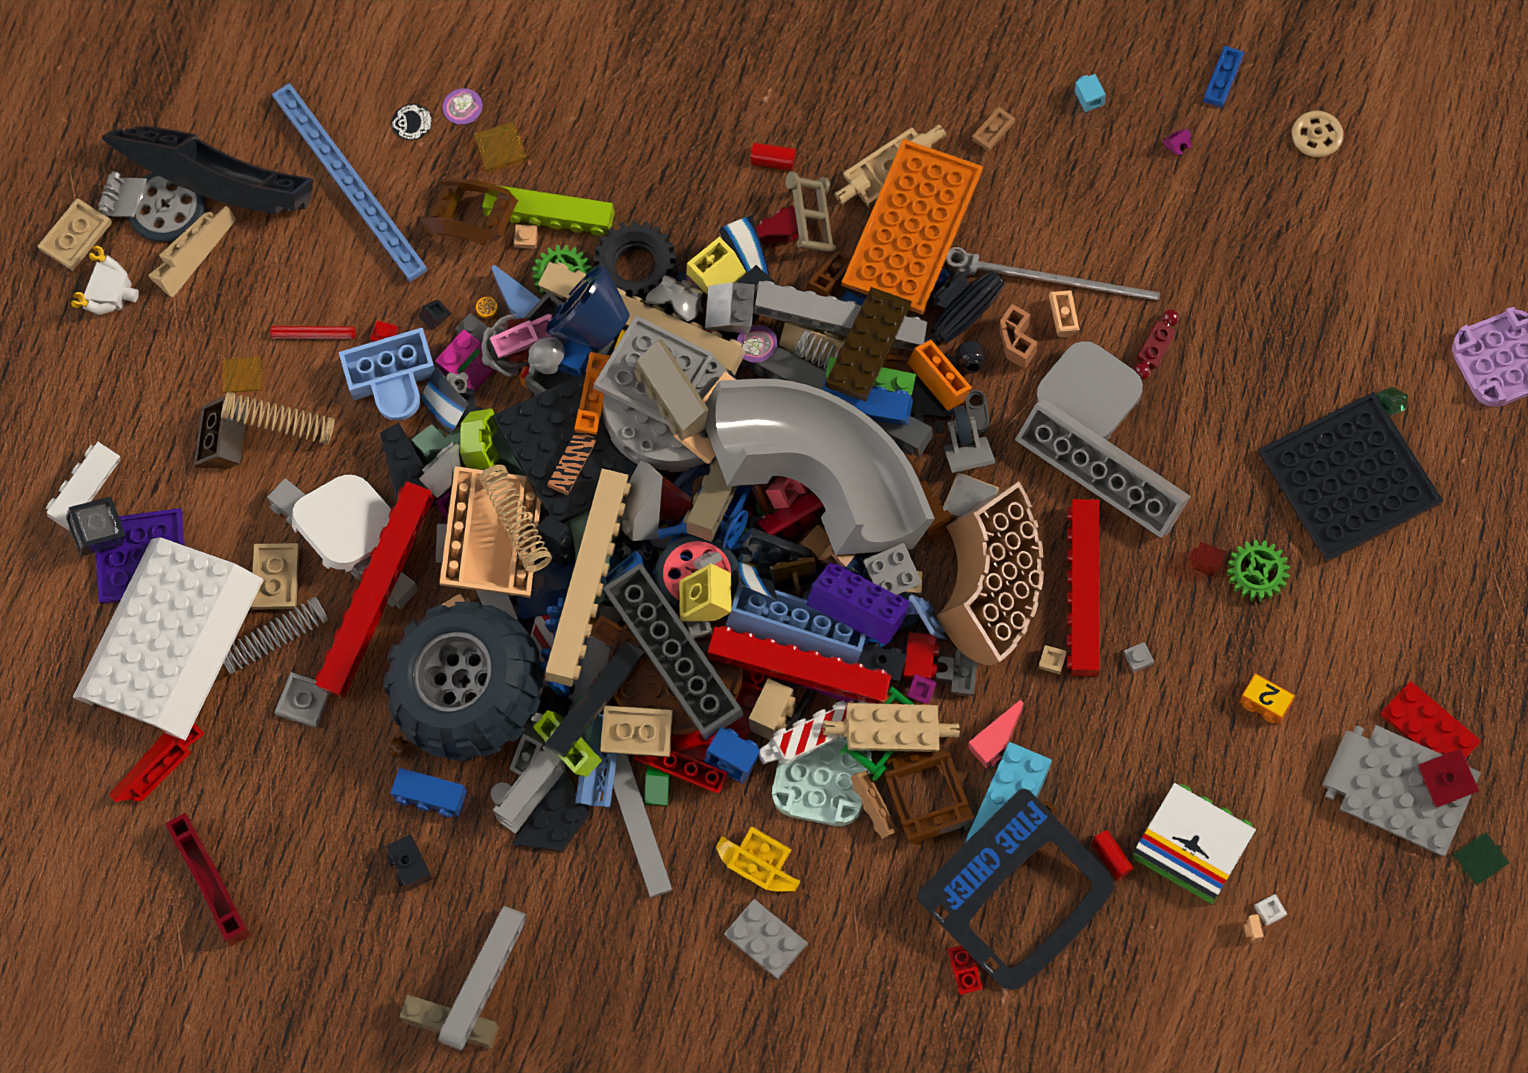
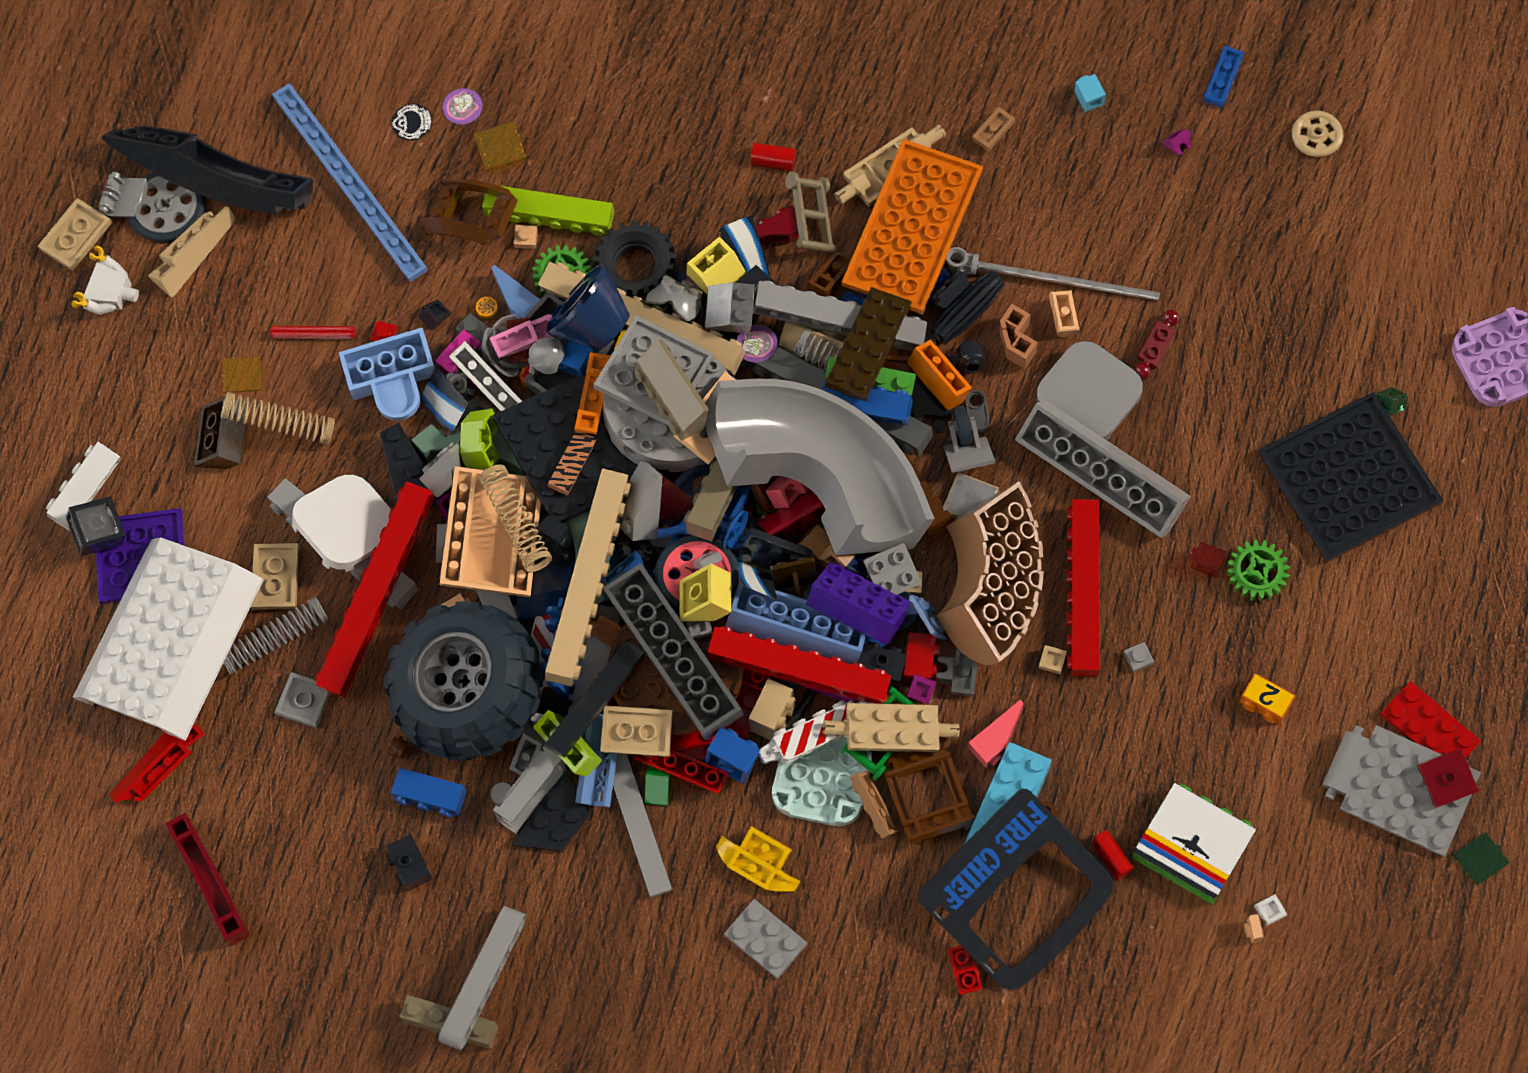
none -> white brick [449,341,522,411]

